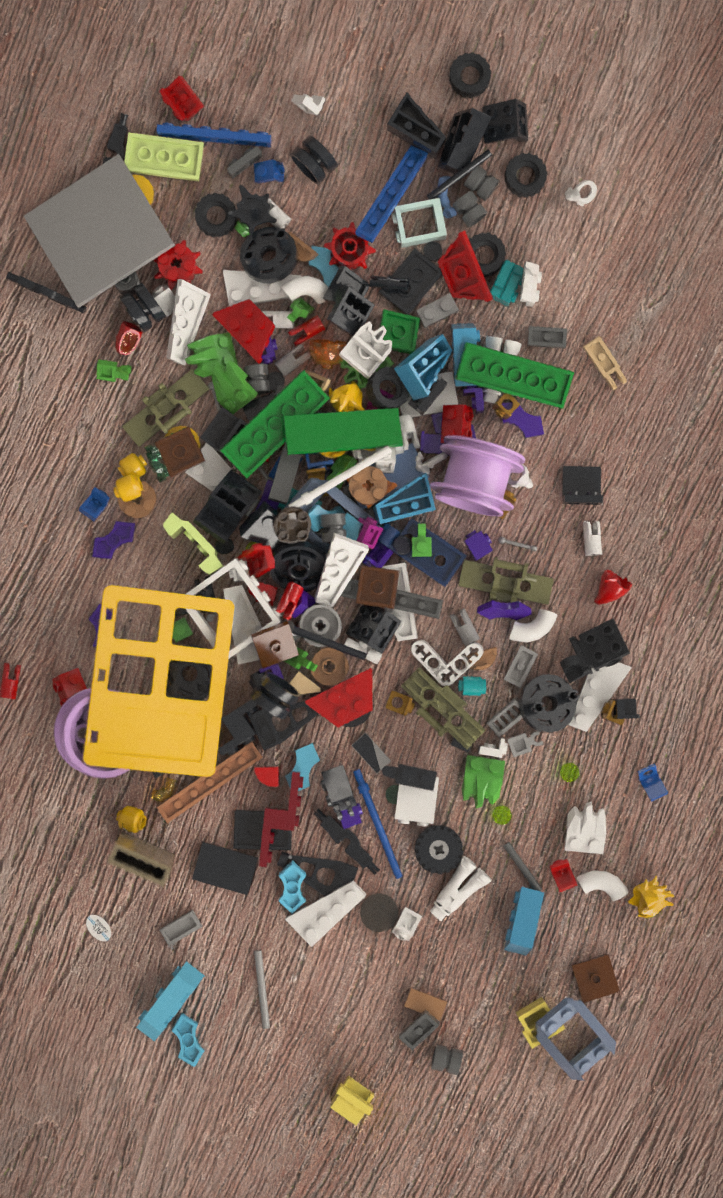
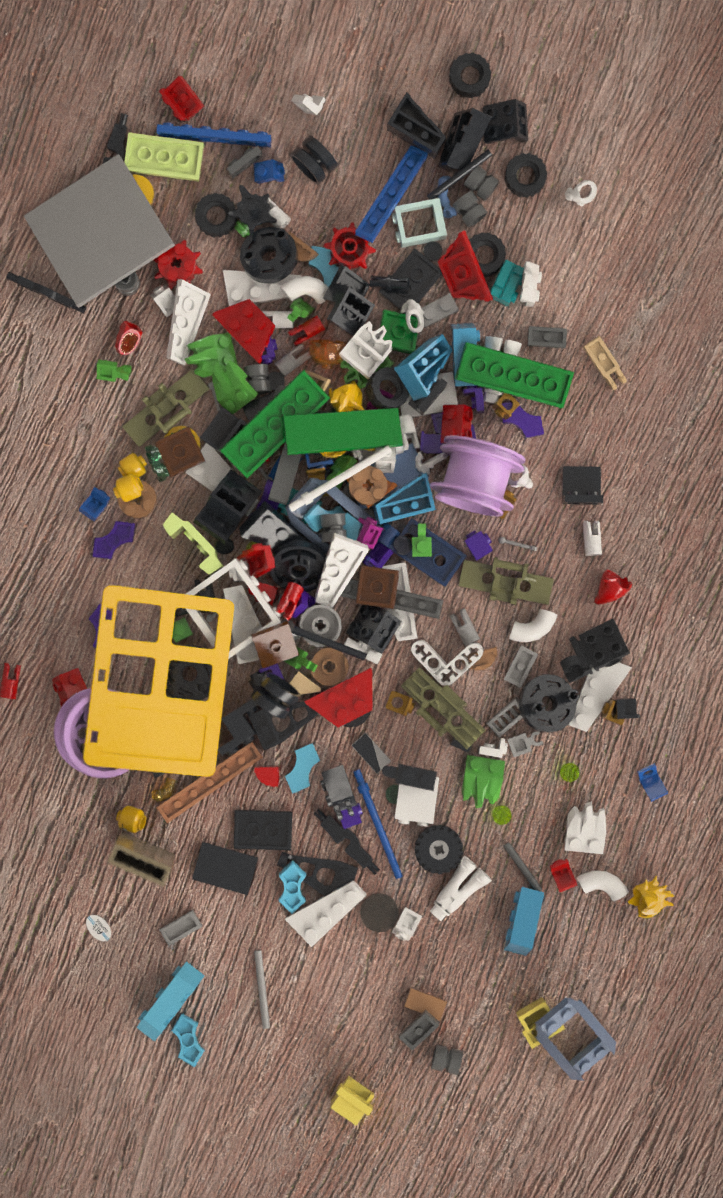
black wheel [120,282,166,332] -> none
dark red bracket [259,771,304,868] -> none
dark brown dish [273,506,312,544] -> none
teal brick [458,676,486,696] -> none
dark purple tile [477,600,531,620] -> none
reddish brown plate [571,954,620,1003] -> none
none -> white piece [401,299,424,333]

